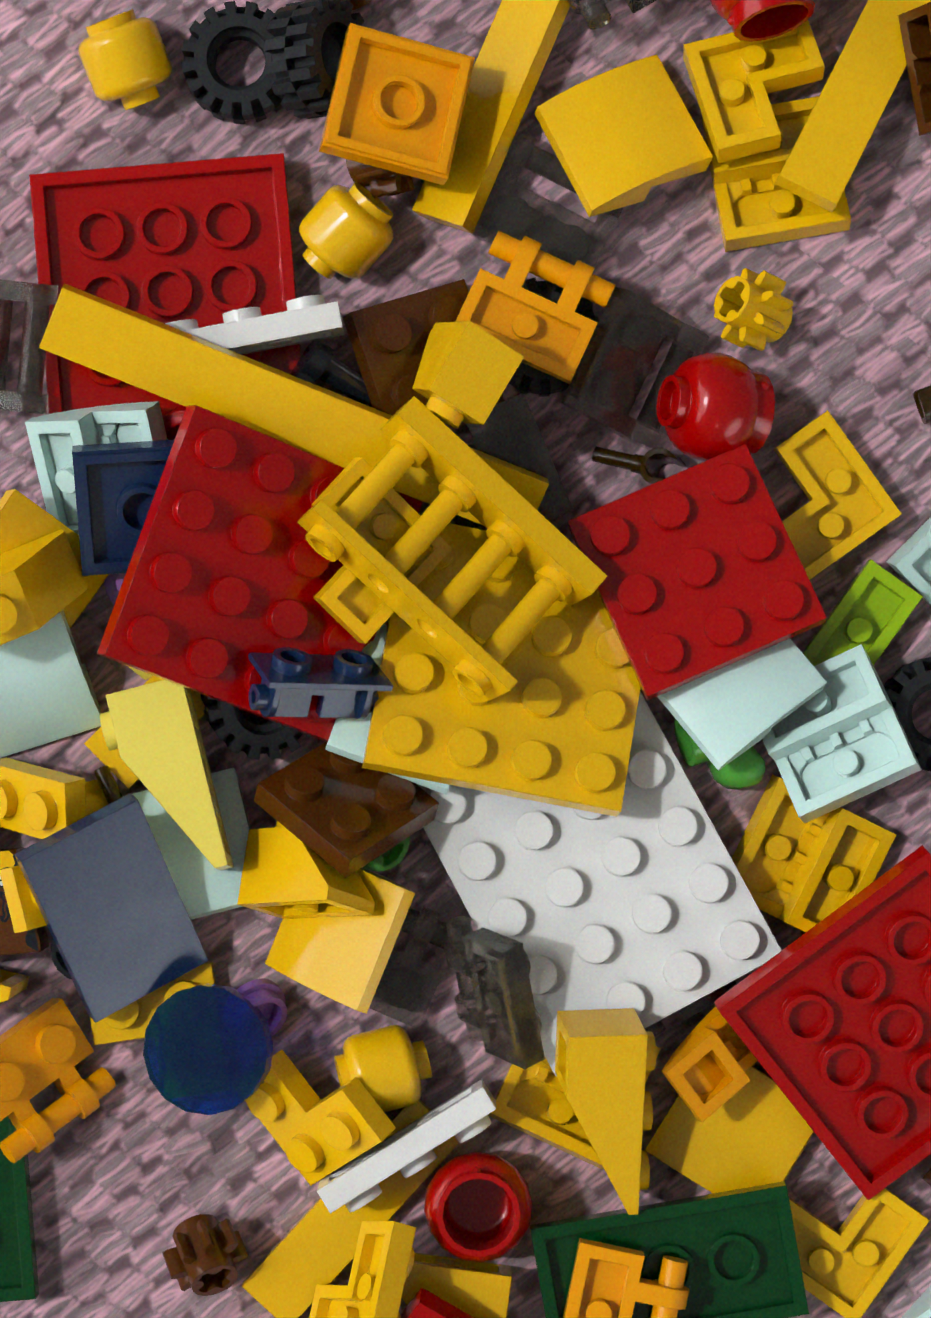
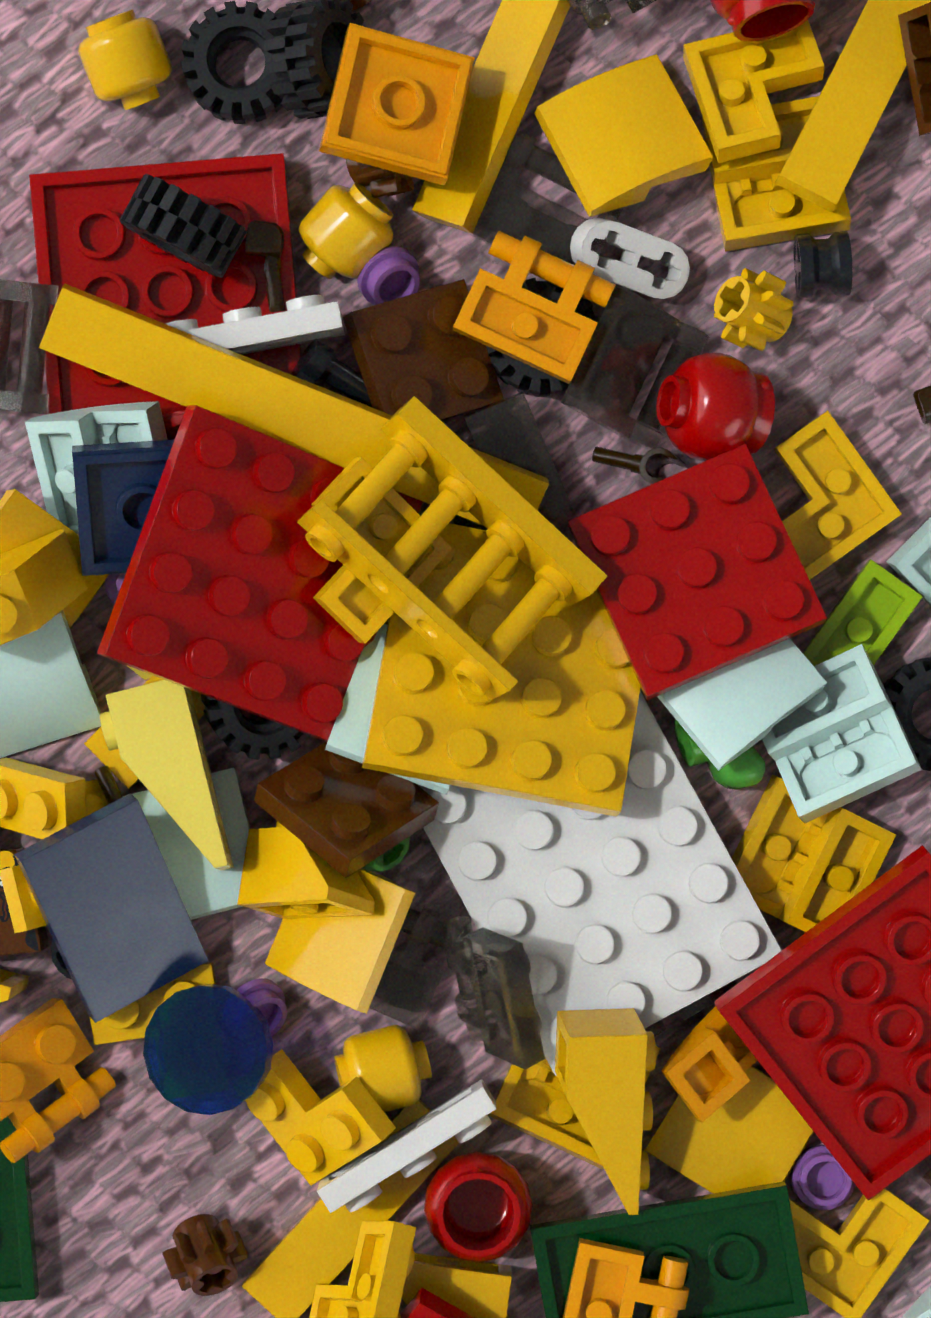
dark blue hinge [248,647,393,719] -> none
yellow slope [412,321,524,429] -> none
none -> black tyre [120,174,247,278]
none -> dark brown hand [245,220,285,312]
none -> medium lavender plate [357,246,420,305]
none -> white beam [570,218,690,299]
none -> medium lavender plate [791,1145,855,1210]
none -> black wheel [793,231,852,298]

